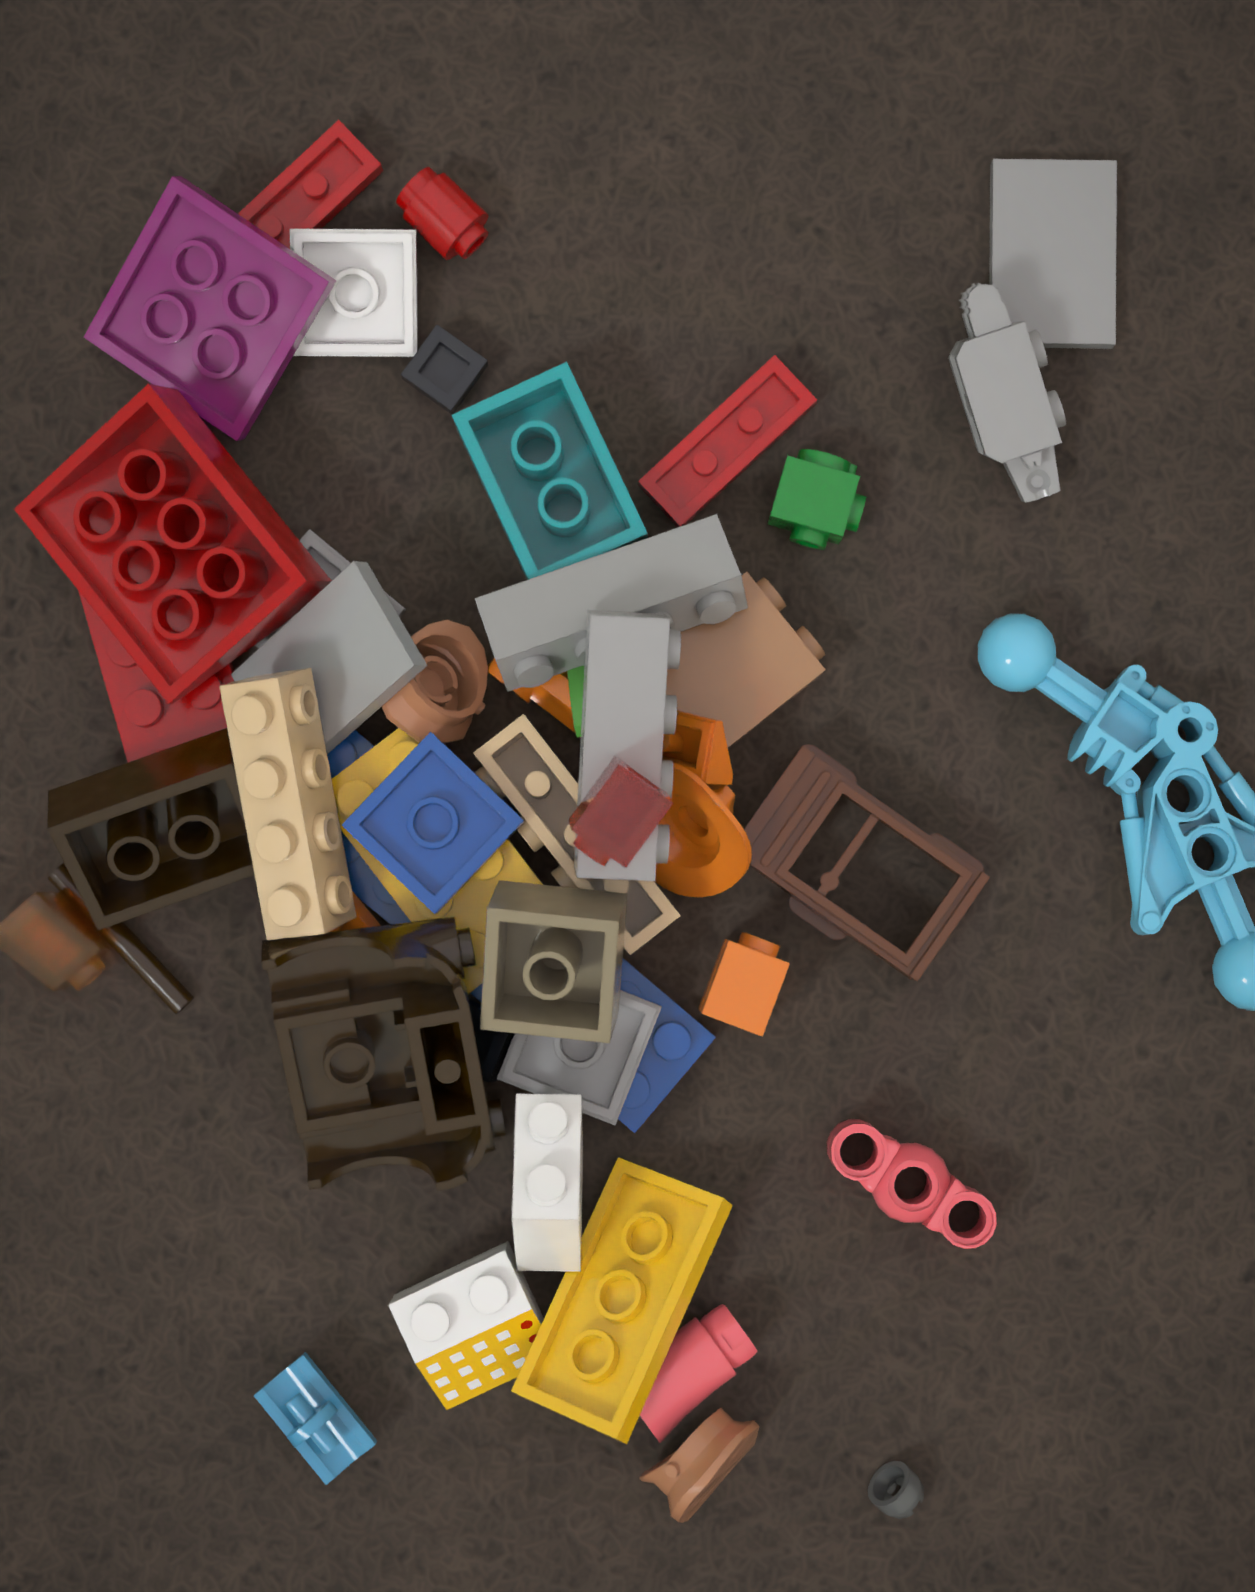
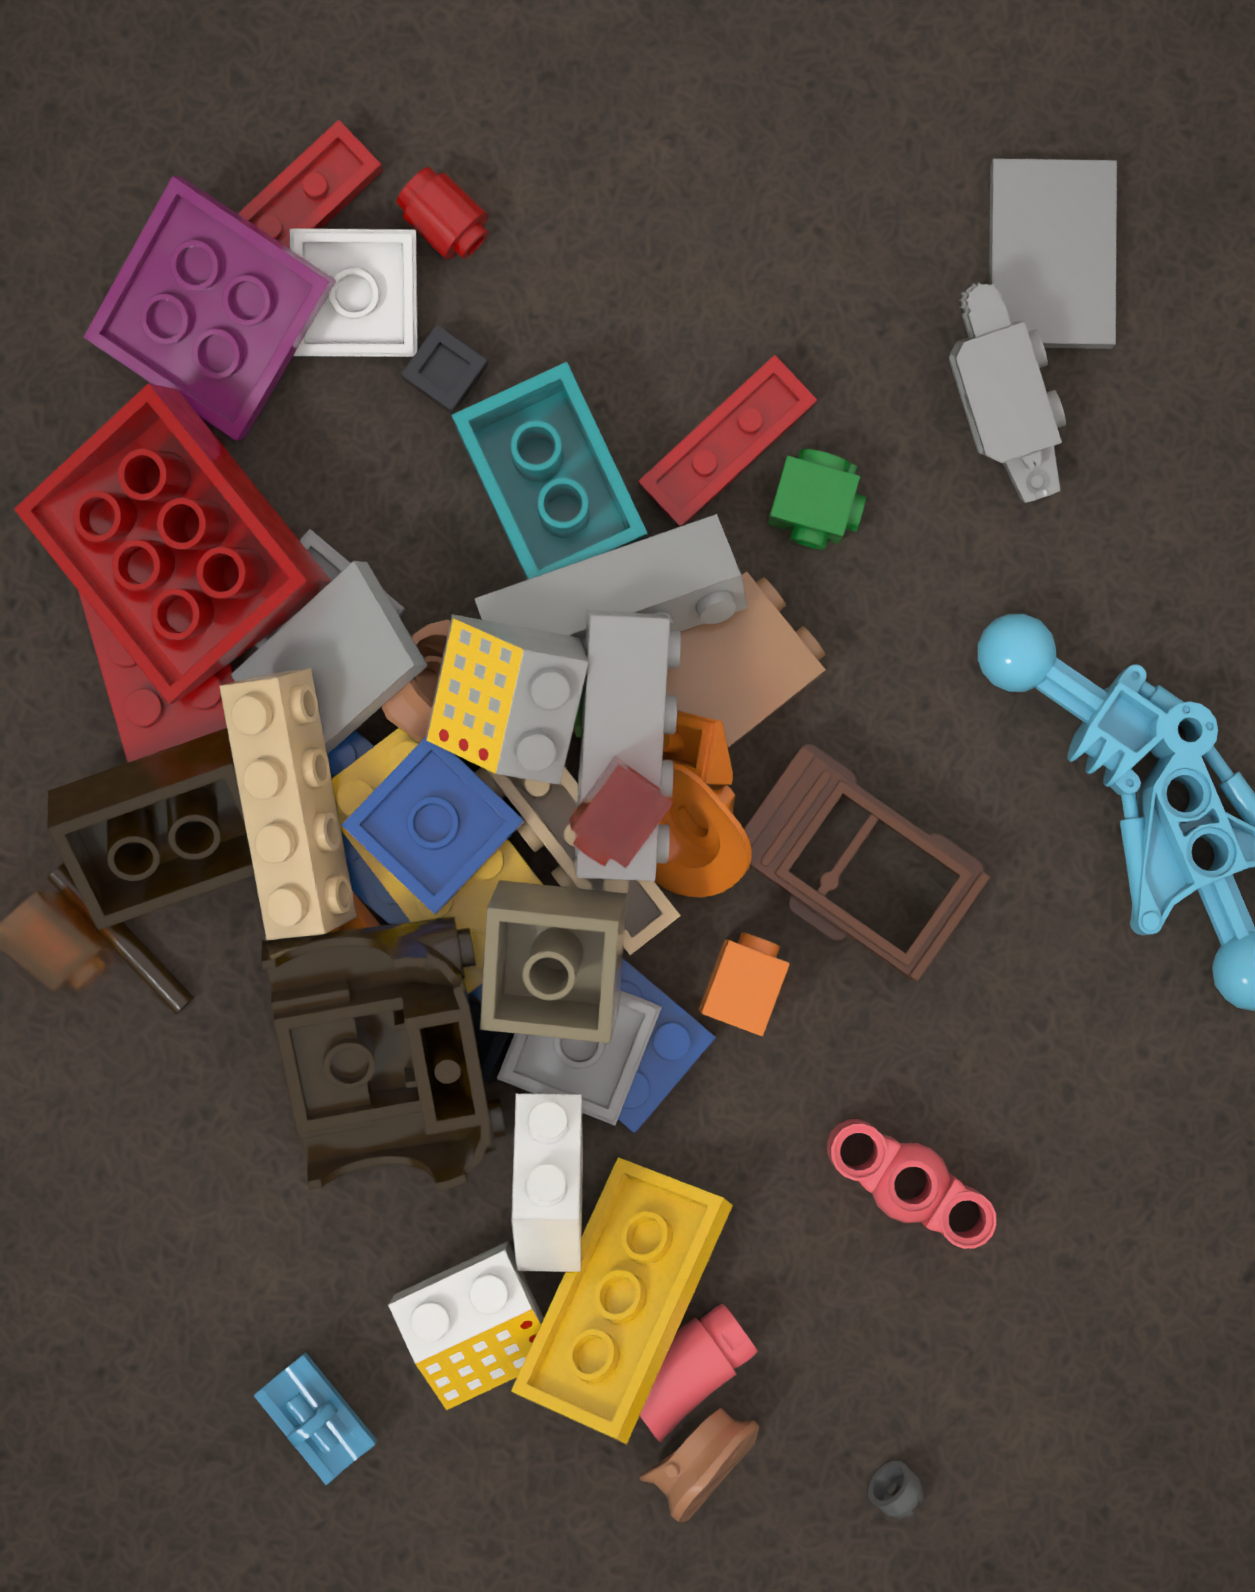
none -> light grey slope [426,614,589,785]

